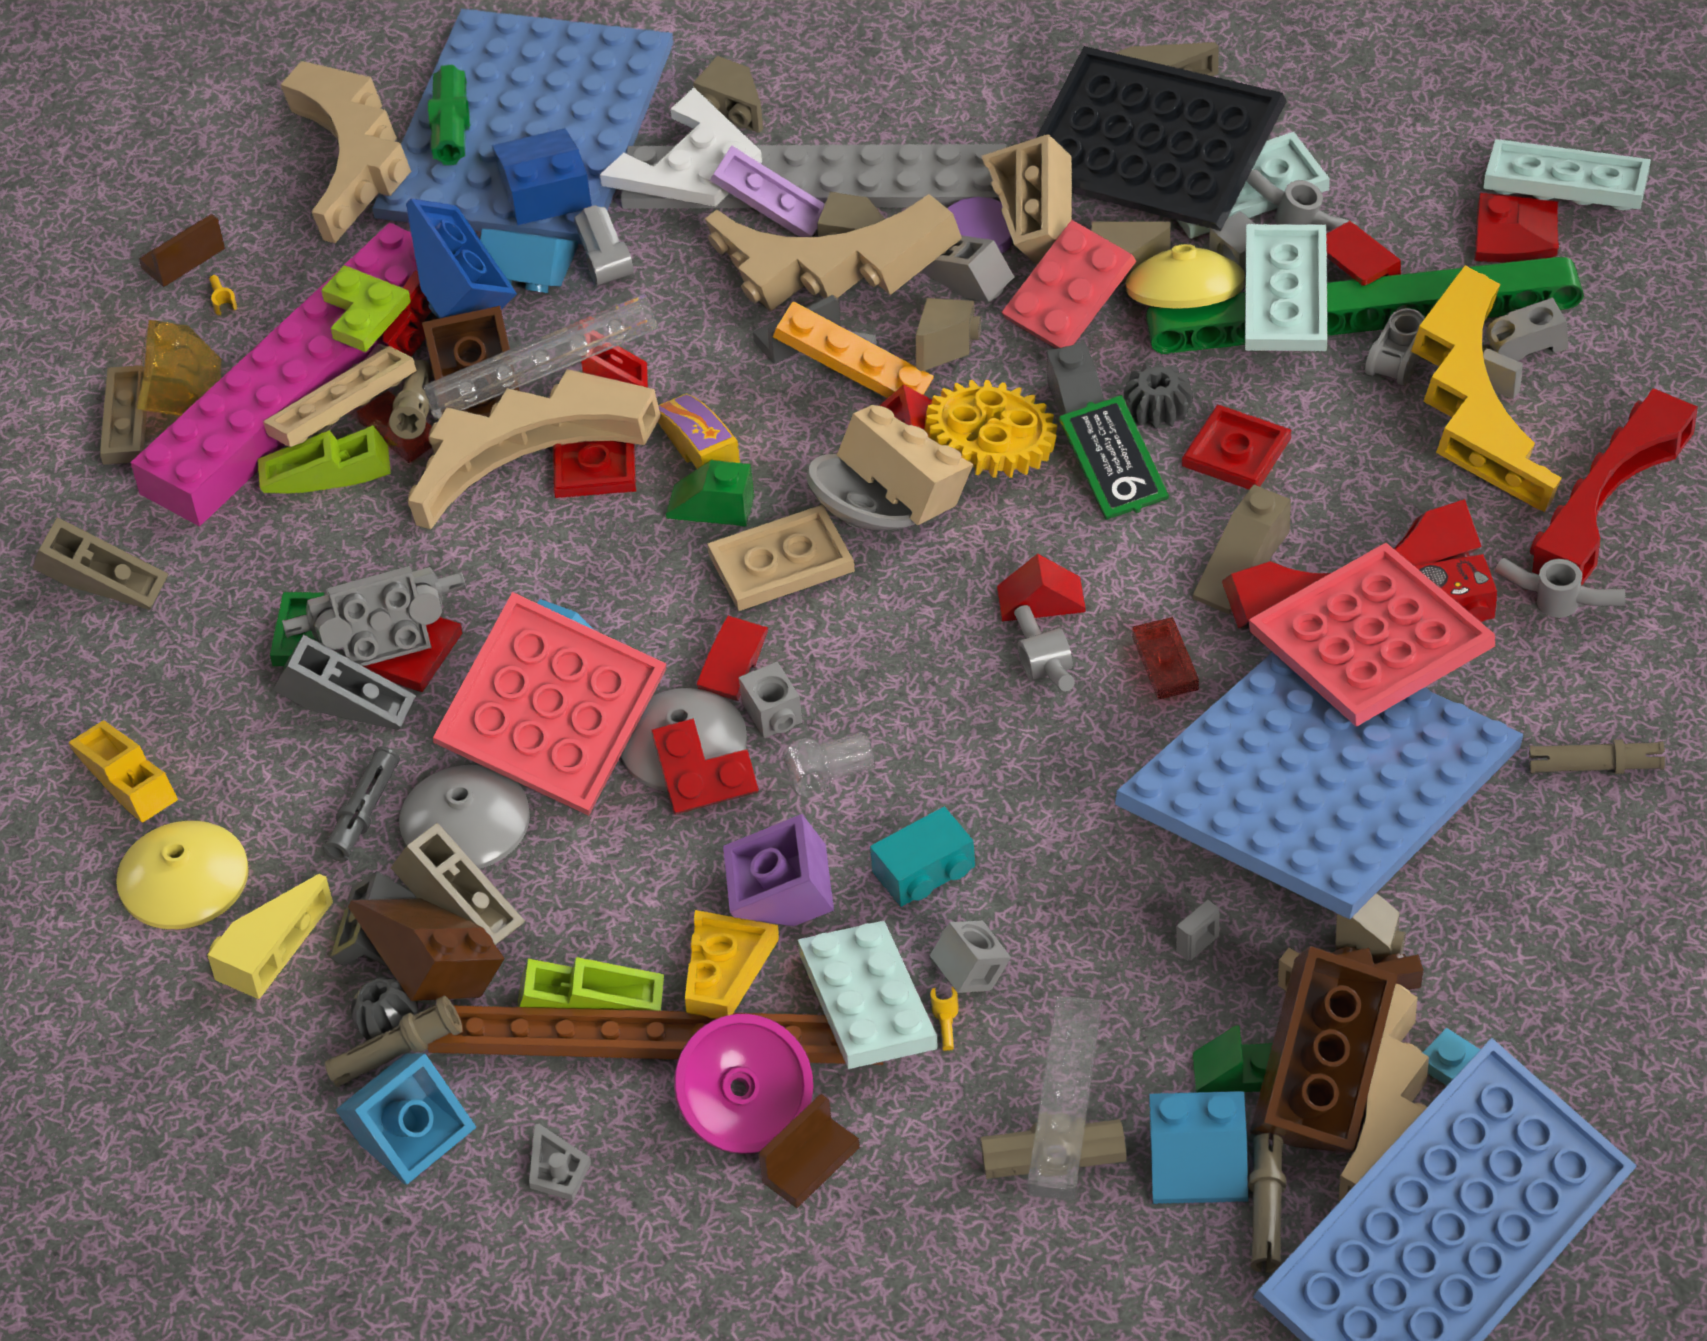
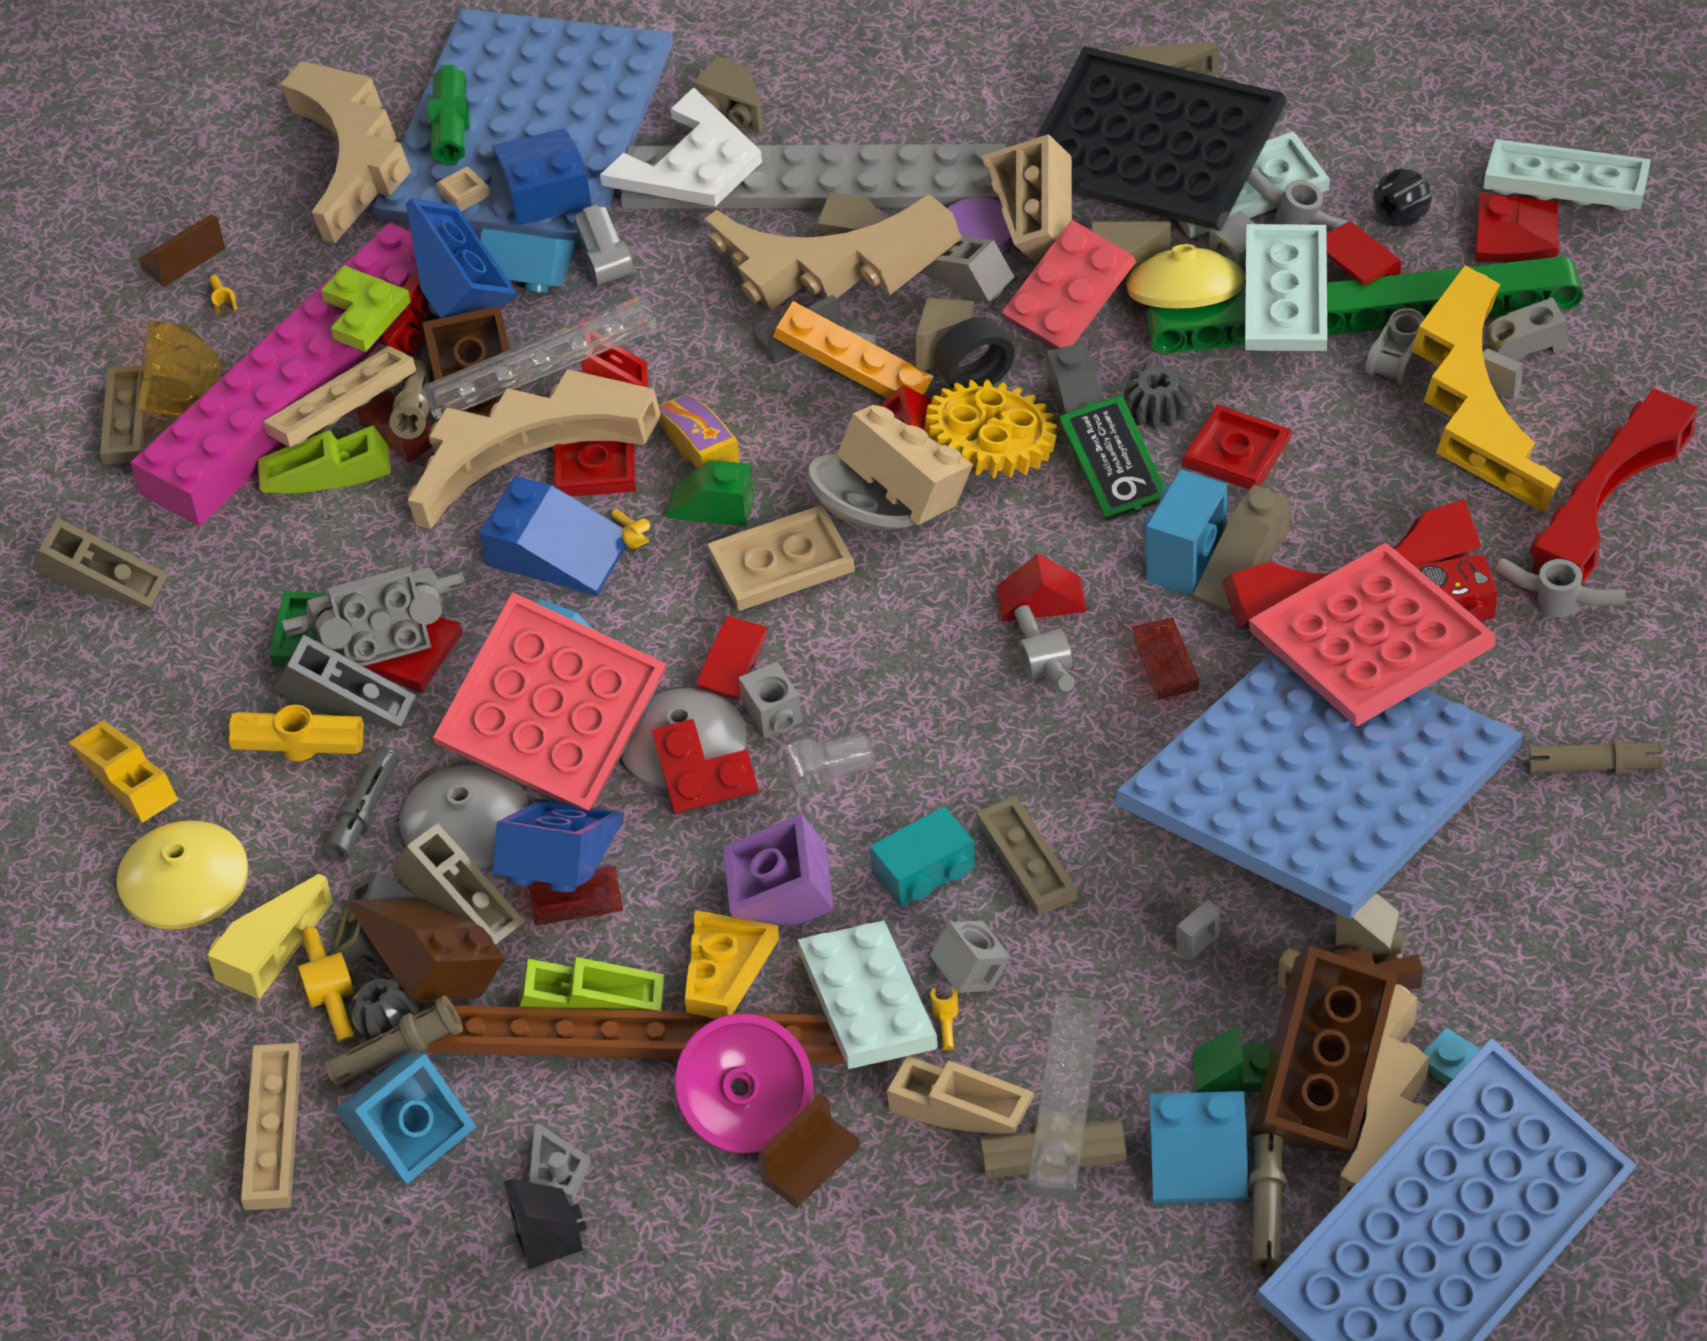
lavender plate [710,146,825,237] -> none
none -> yellow piece [229,705,364,761]
none -> tan plate [241,1043,302,1210]
none -> yellow piece [298,927,355,1043]
none -> tan tile [436,166,490,211]
none -> slope [479,475,627,596]
none -> blue slope [492,799,624,892]
none -> black slope [503,1179,587,1270]
none -> clear red plate [529,865,623,926]
none -> yellow hand [611,509,650,549]
none -> tan slope [887,1056,1034,1134]
none -> black tyre [934,317,1015,390]
none -> dark tan plate [977,796,1078,916]
none -> dark azure brick [1142,469,1227,596]
none -> black piece [1373,168,1432,228]

